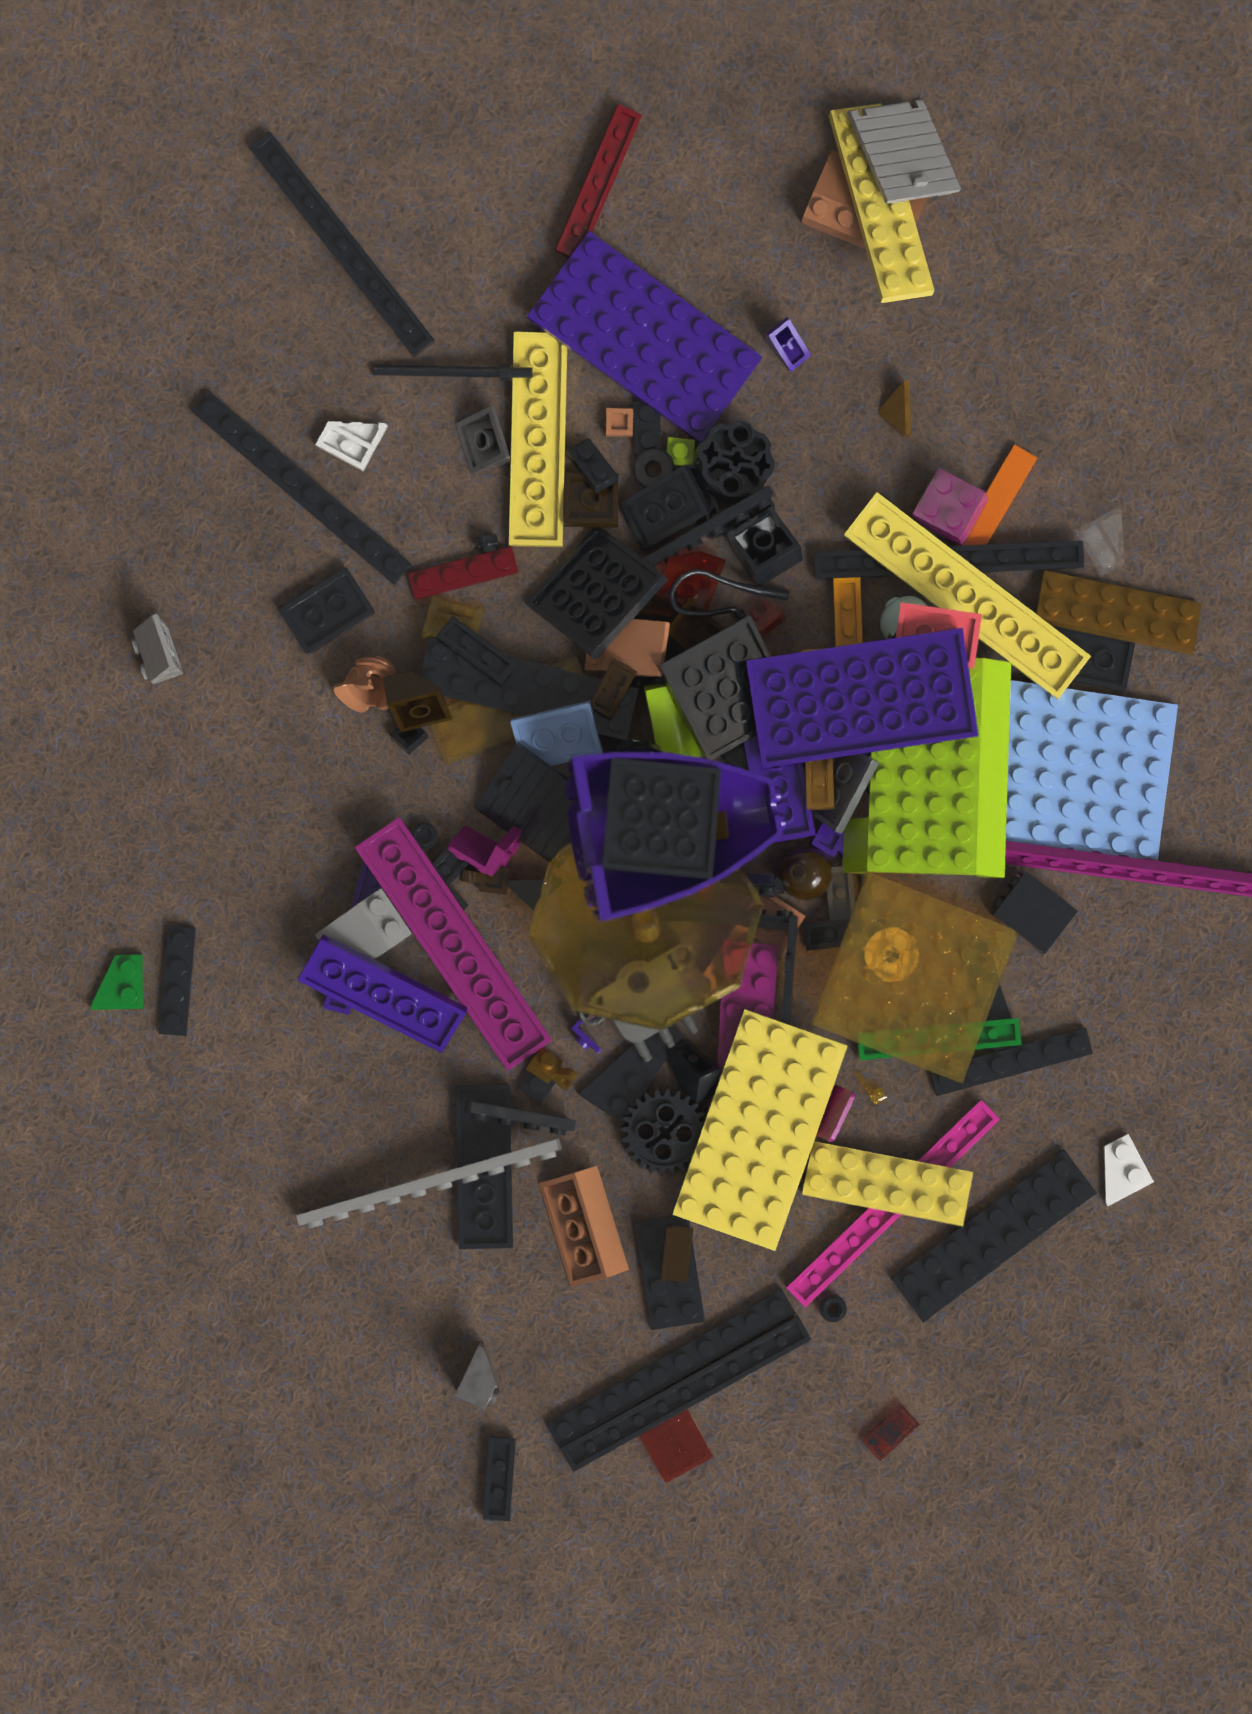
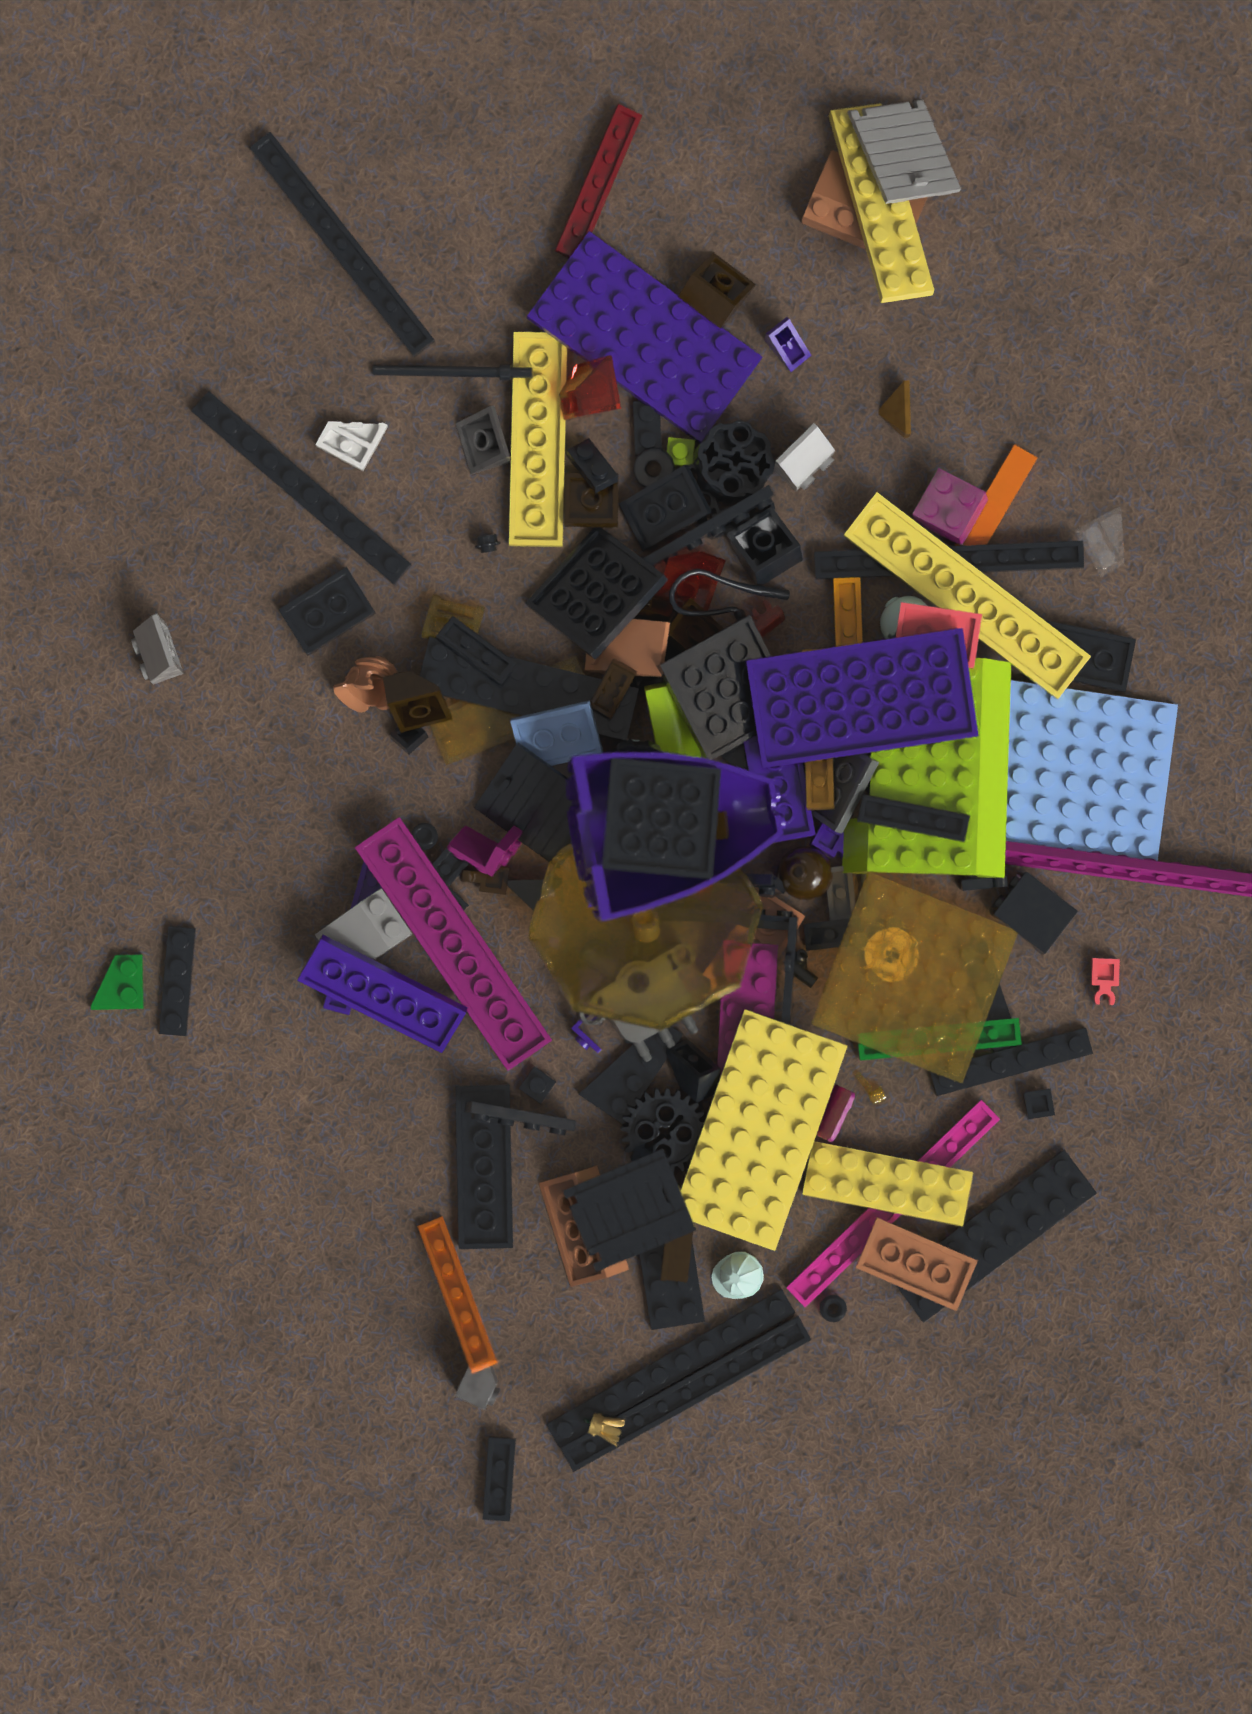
light grey plate [296,1139,562,1229] -> none
dark red plate [408,546,519,601] -> none
pearl gold plate [526,1047,578,1090] -> none
nougat plate [606,408,633,437] -> none
clear red plate [640,1409,713,1483] -> none
clear red tile [861,1404,920,1461] -> none
pearl gold plate [1036,570,1202,655] -> none
white wing [1103,1134,1154,1206] -> none
none -> orange tile [417,1216,498,1374]
none -> clear red slope [559,355,621,420]
none -> black door [562,1149,697,1272]
none -> pearl gold piece [583,1413,626,1447]
none -> dark brown slope [678,253,756,329]
none -> light aqua piece [711,1252,764,1299]
none -> slope [774,423,835,492]
none -> black arm [794,948,818,988]
none -> nougat plate [856,1217,978,1311]
none -> black tile [857,794,970,843]
none -> black plate [959,875,1008,891]
none -> black plate [1023,1088,1055,1120]
none -> coral plate [1091,958,1120,1005]

